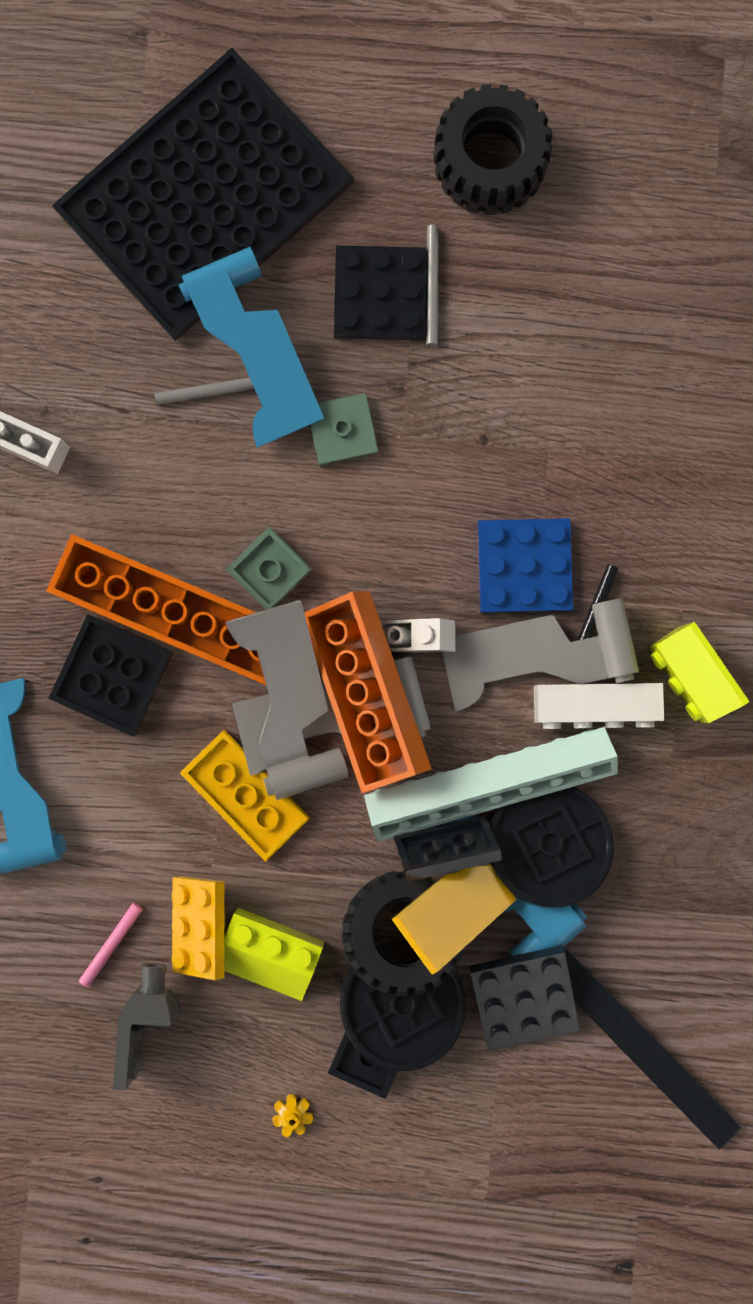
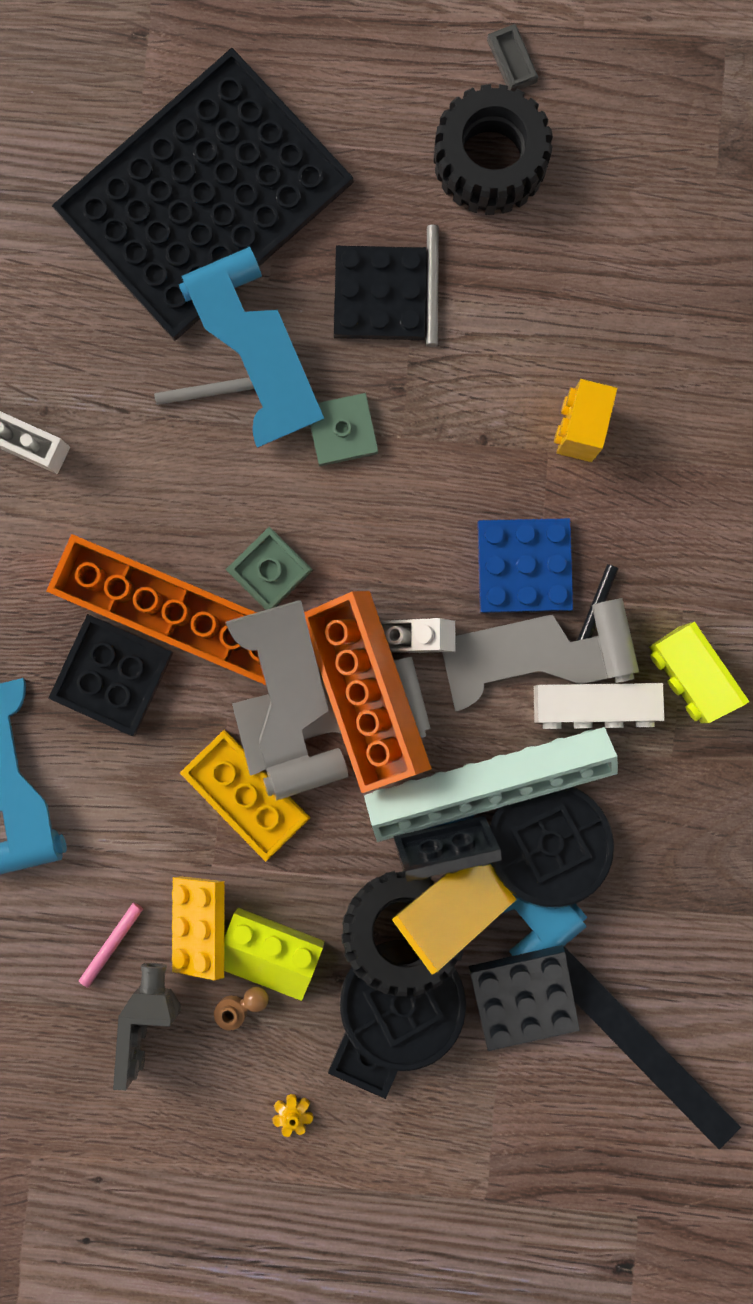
none -> medium nougat plate [214,986,269,1030]
none -> dark grey tile [487,24,539,92]
none -> yellow brick [554,379,617,462]

